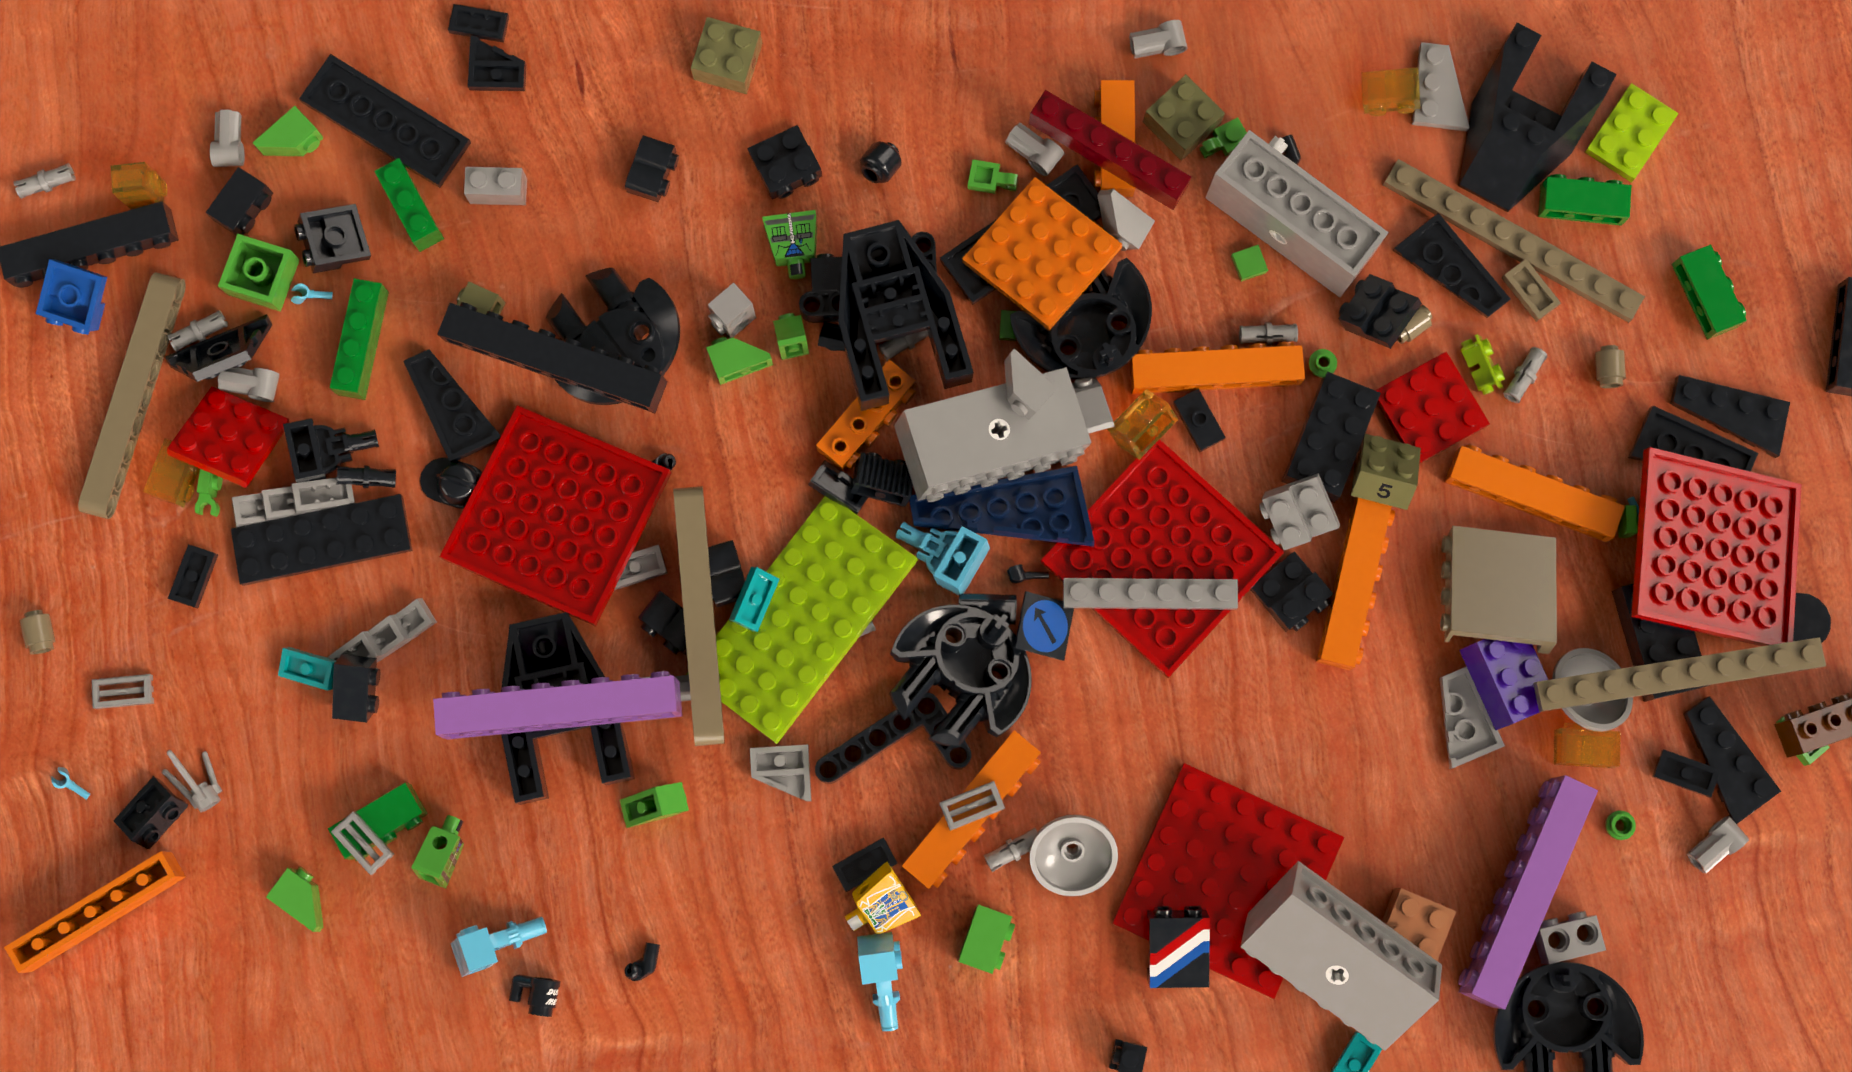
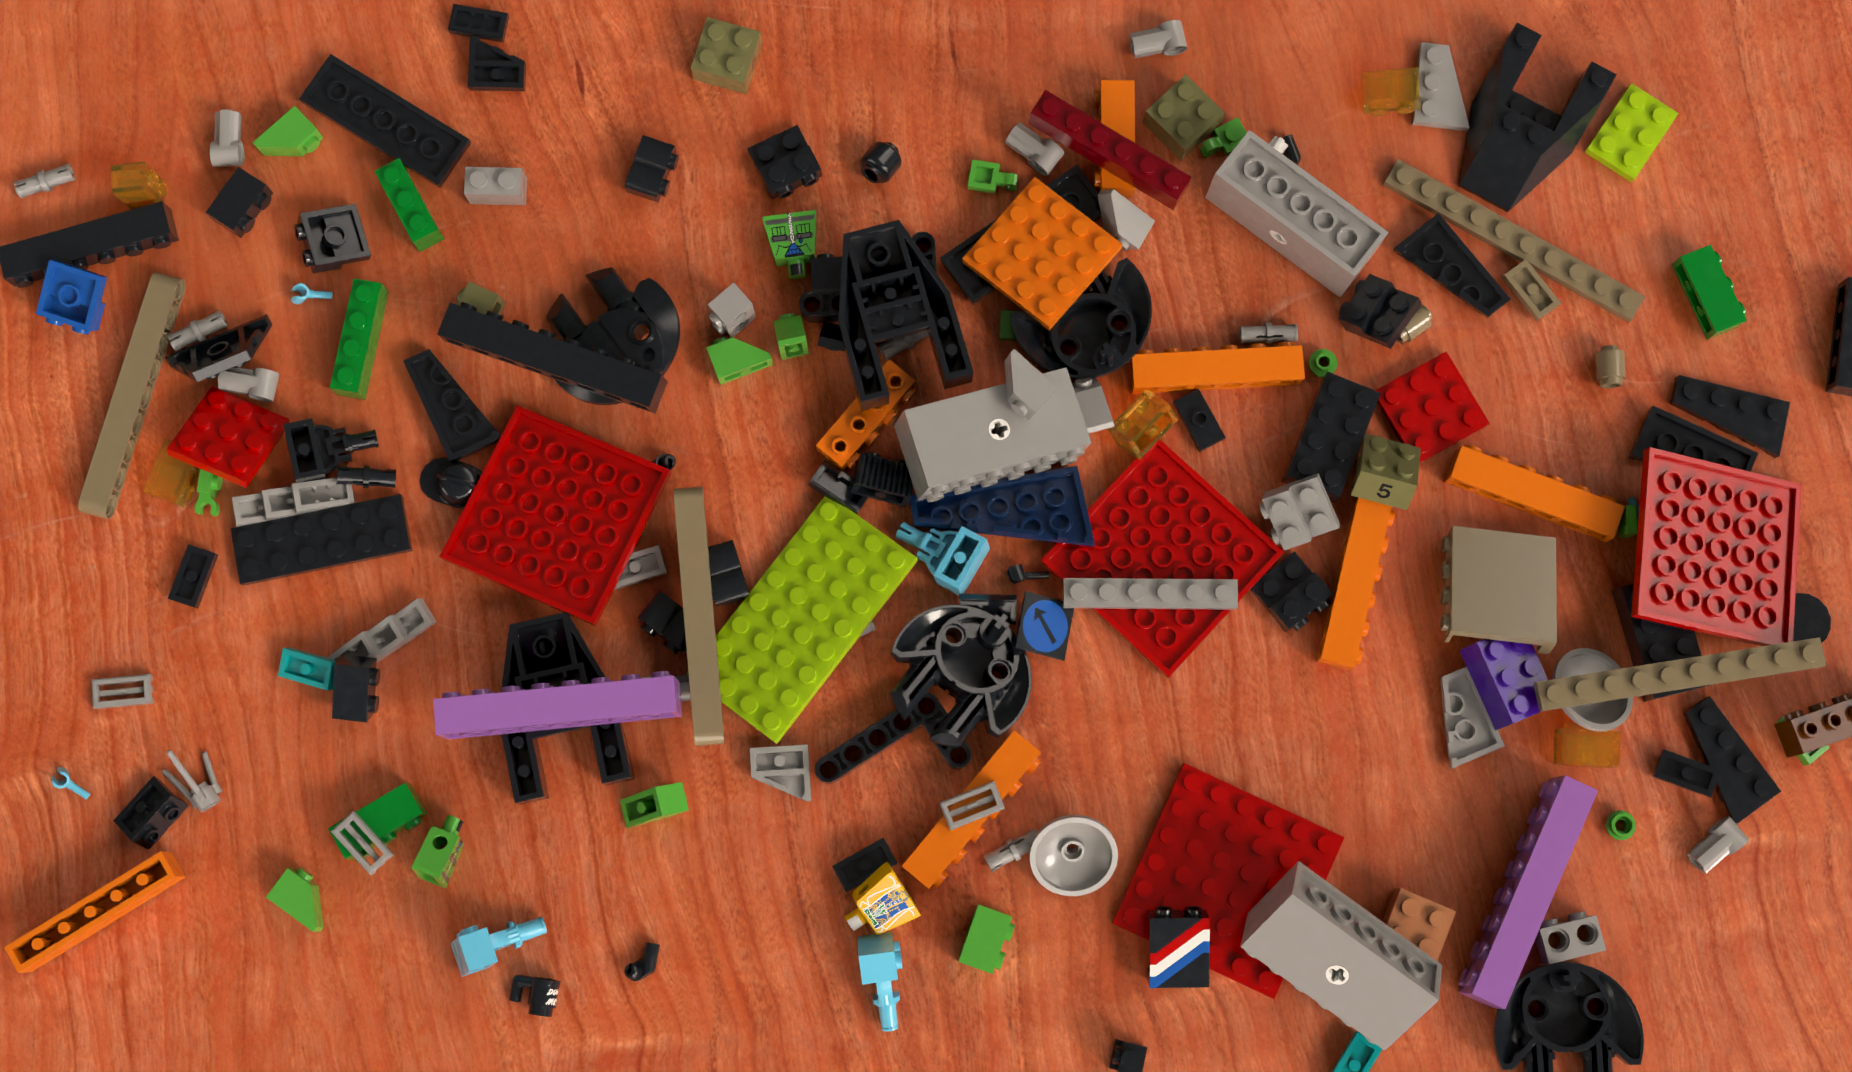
dark tan brick [20,610,55,655] -> none
bright green brick [218,234,300,312] -> none
teal plate [729,567,780,632] -> none
bright green tile [1231,245,1268,282] -> none
lime hinge [1461,334,1505,395] -> none
light grey pin [1503,347,1548,403] -> none
green brick [1538,174,1632,226] -> none

